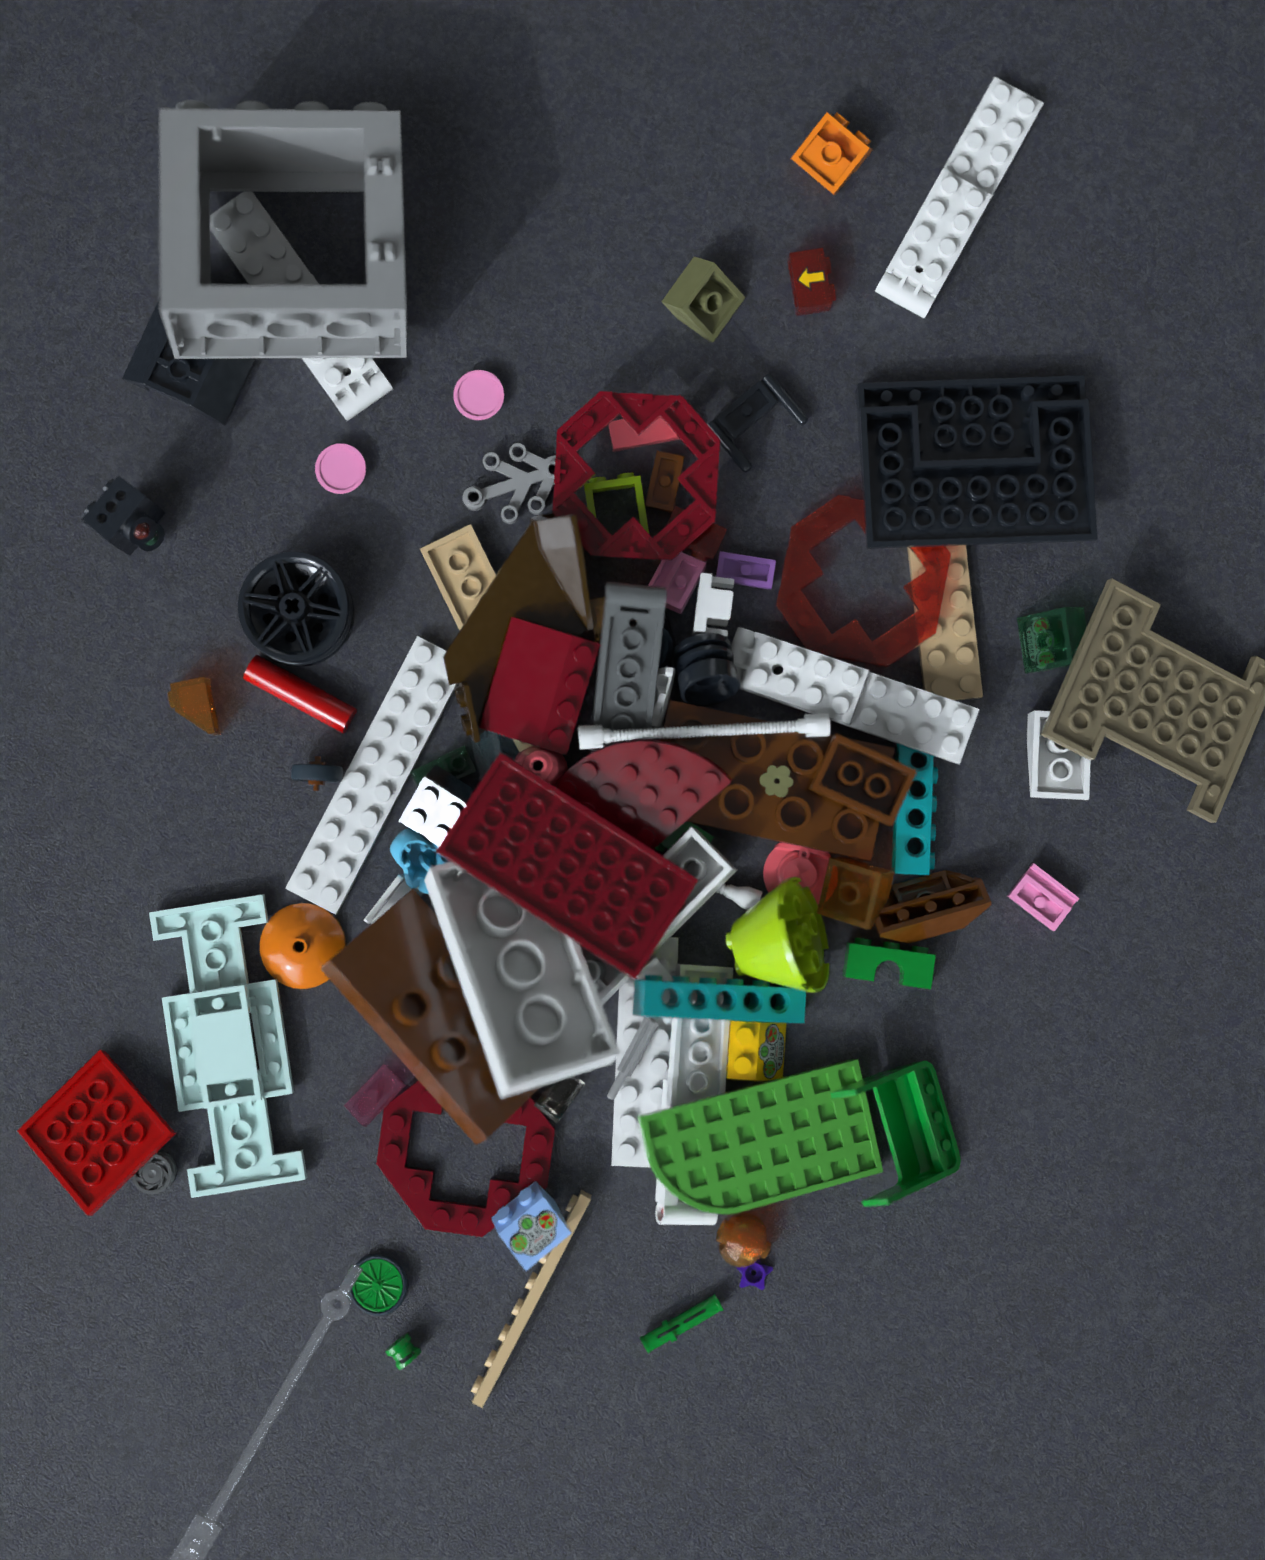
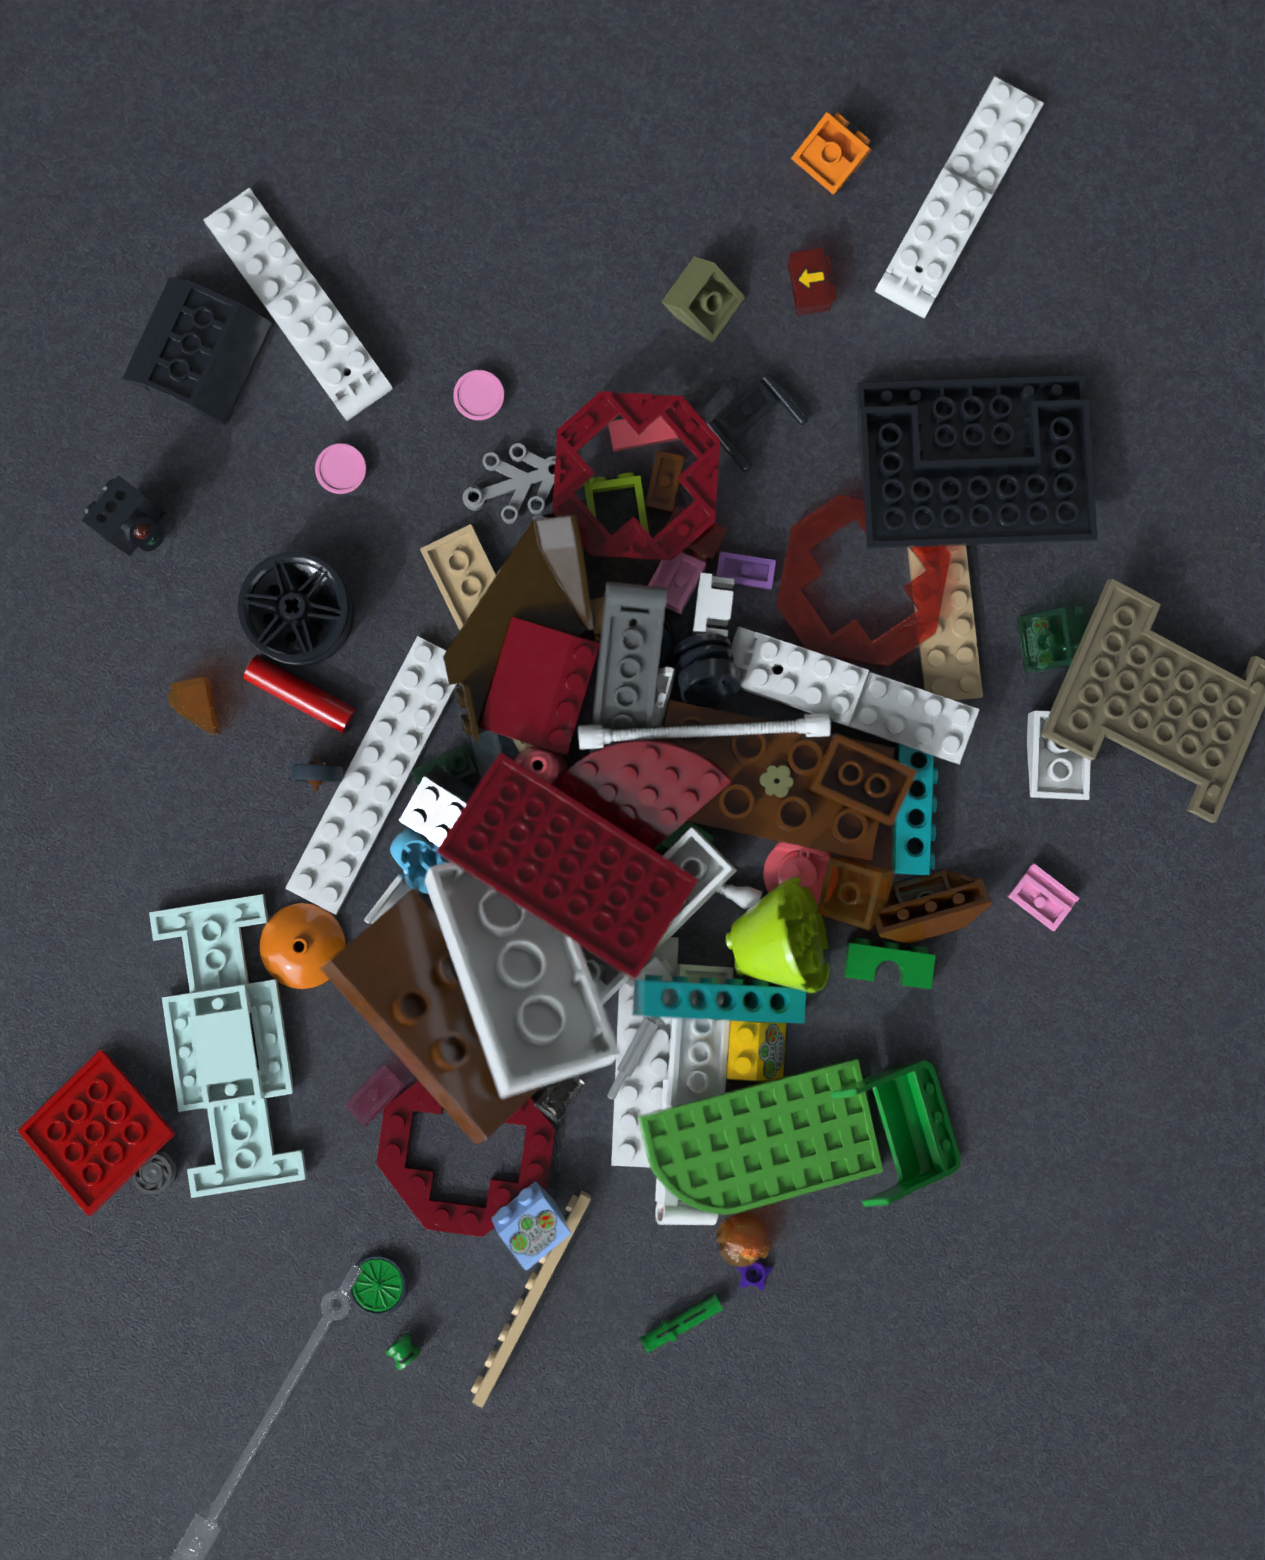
light grey door [160,100,406,359] -> none

